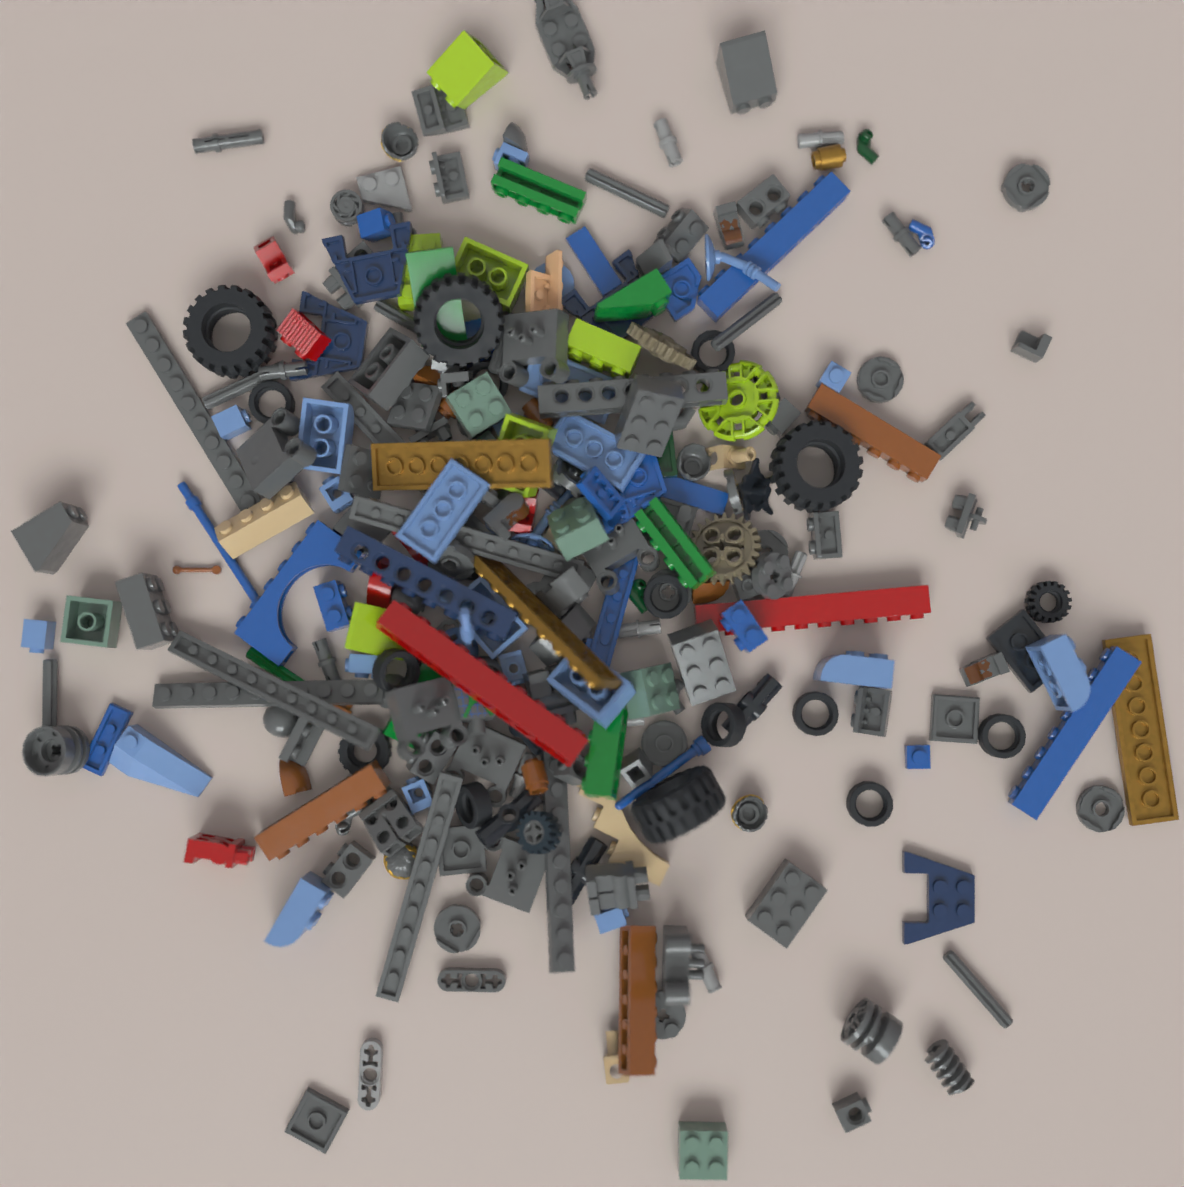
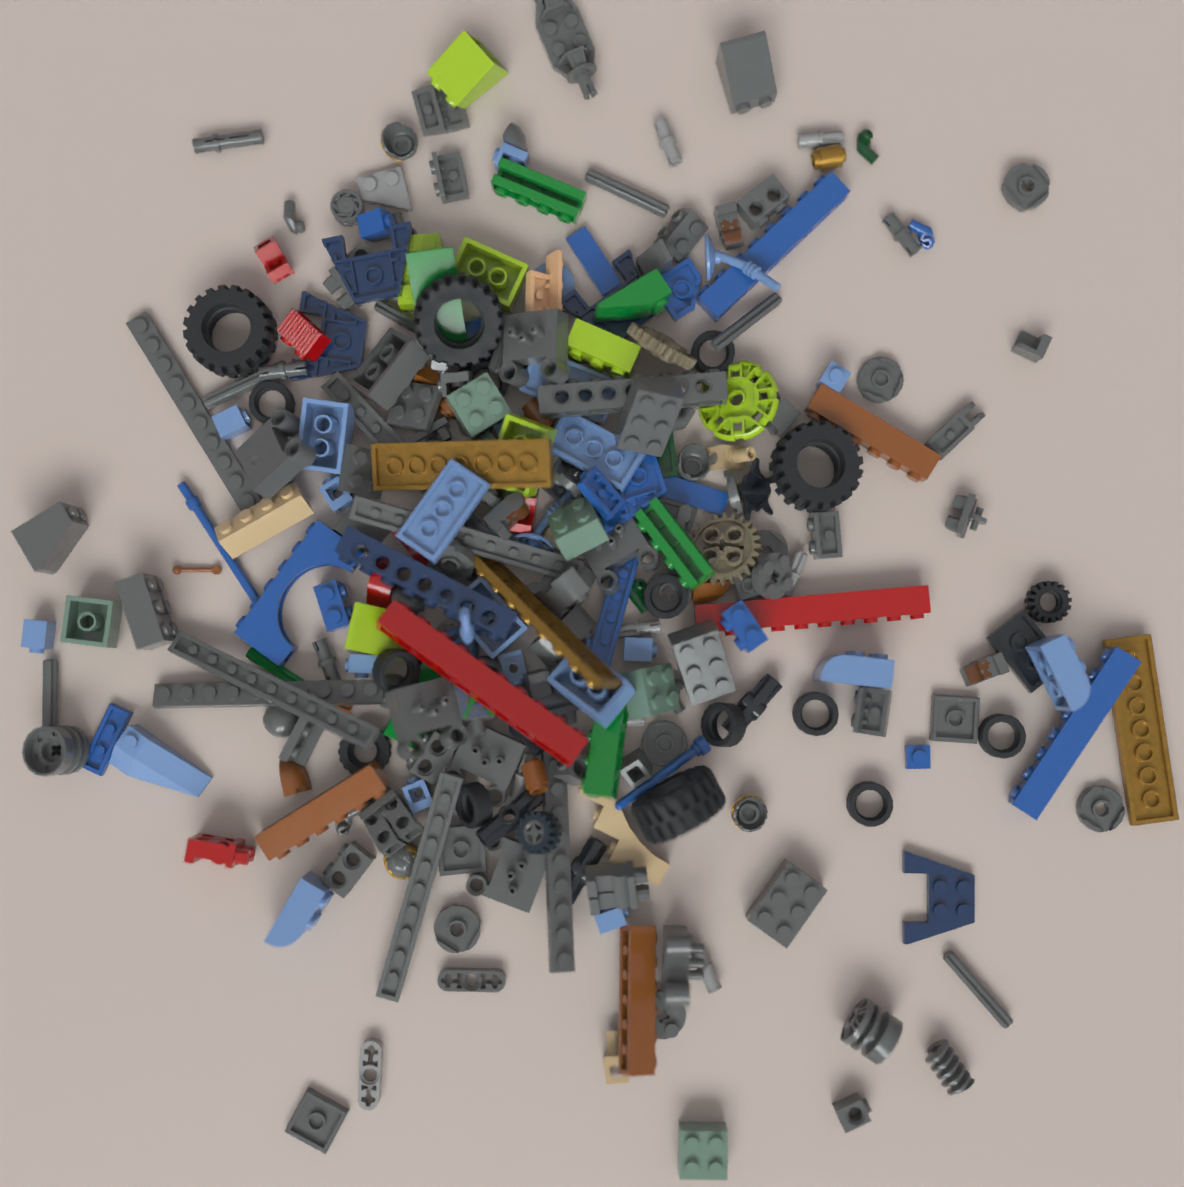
none -> medium blue brick [623,637,657,662]

